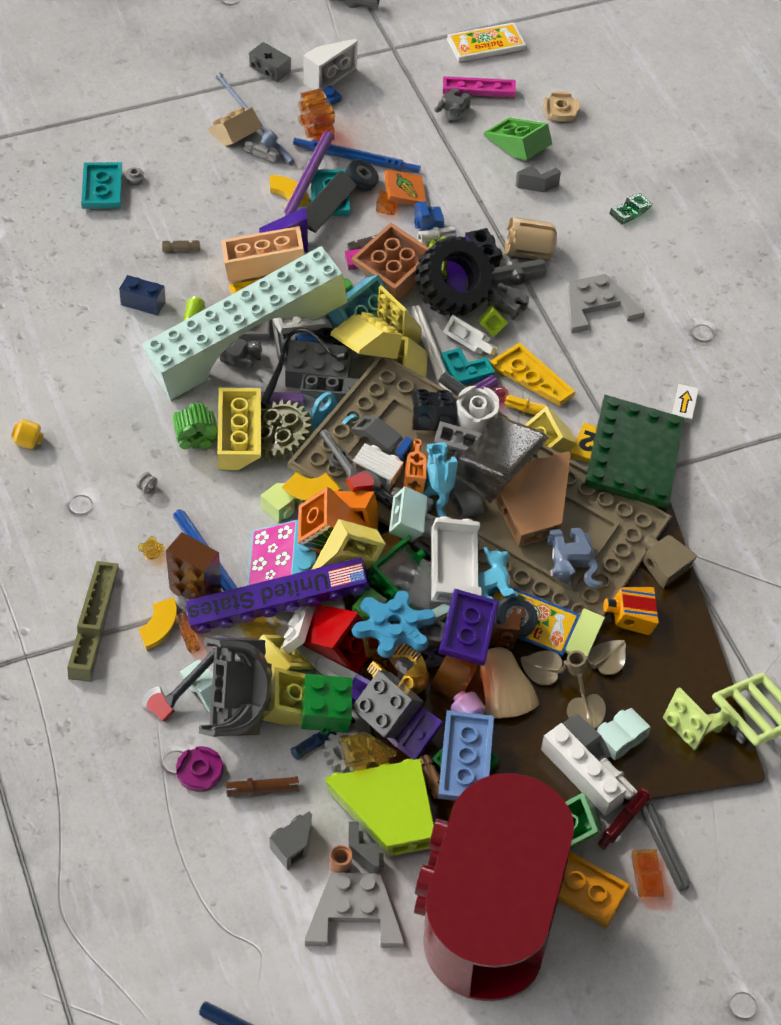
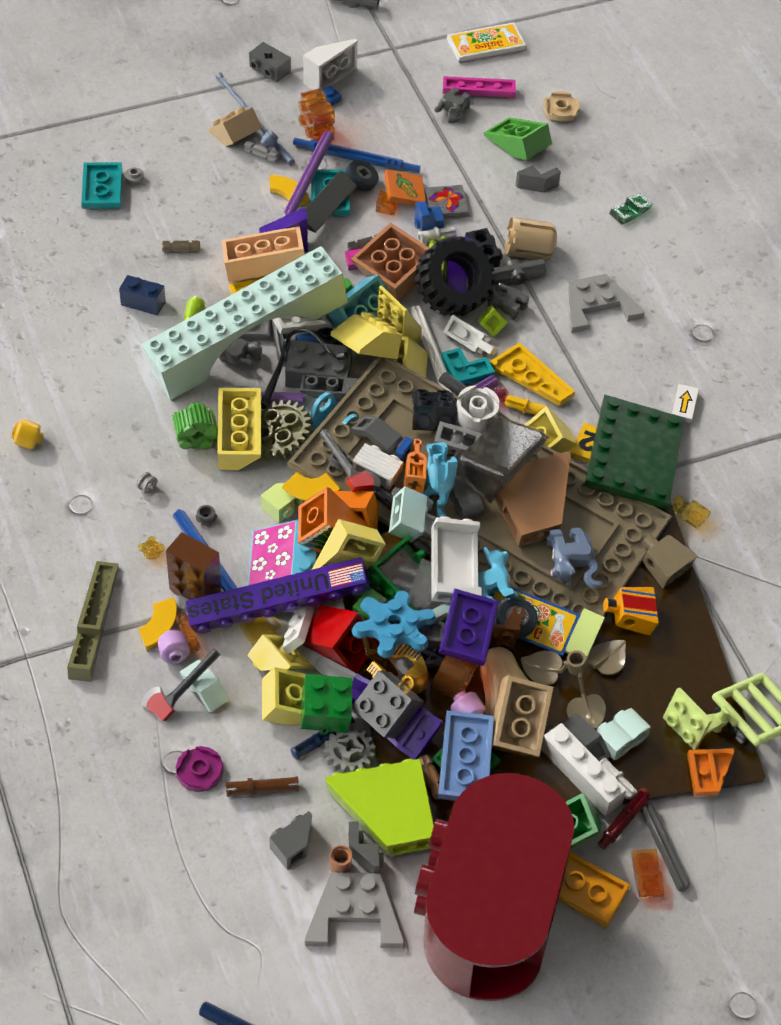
dark grey piece [199,635,272,737] -> none
clear yellow slope [339,732,397,770] -> none
none -> lavender head [158,630,190,664]
none -> dark grey plate [195,505,217,525]
none -> flat silver tile [425,185,469,218]
none -> tan slope [491,676,553,757]
none -> clear yellow plate [672,495,711,530]
none -> orange wing [687,748,734,797]

